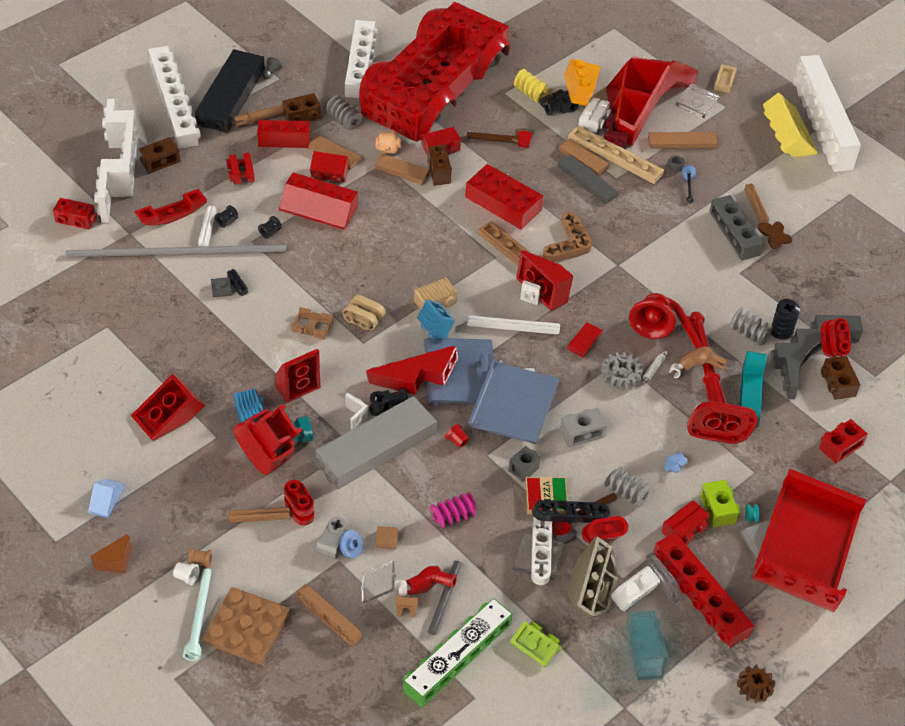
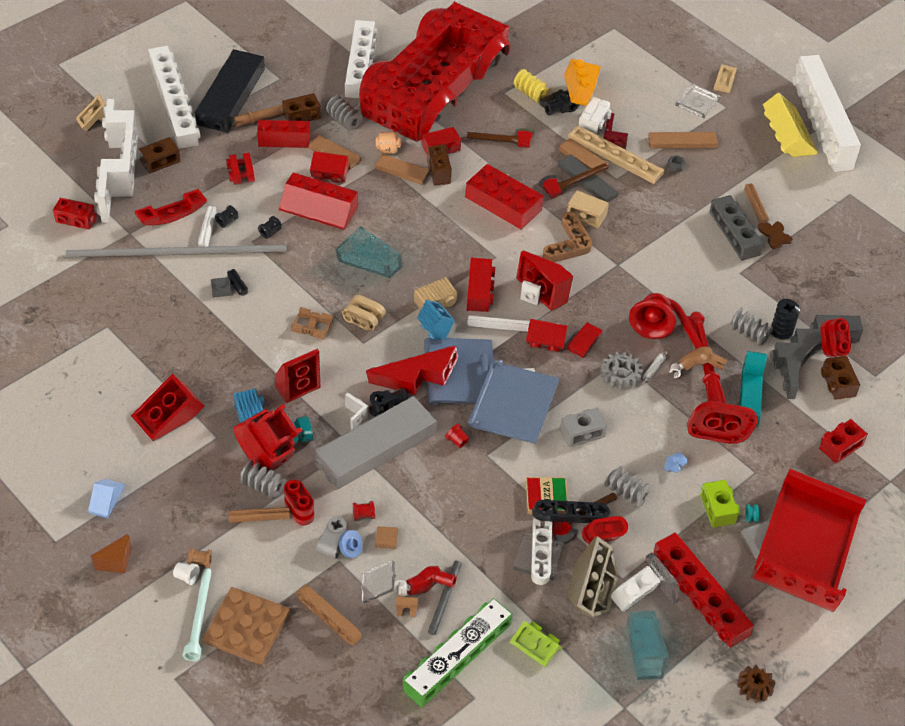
dark grey piece [263,57,282,79] -> none
dark pink piece [430,492,476,528] -> none
medium nougat tile [478,221,531,266] -> none
dark grey brick [508,446,541,482] -> none
red panel [606,56,698,146] -> none
red brick [661,500,710,545] -> none
hinge [682,166,696,203] -> none
none -> tan slope [76,94,107,131]
none -> light grey piece [241,459,286,499]
none -> clear light blue wedge [336,226,403,278]
none -> red bush [352,501,375,521]
none -> red brick [466,257,495,312]
none -> red brick [526,319,568,352]
none -> piece [538,163,608,198]
none -> tan brick [567,190,609,228]

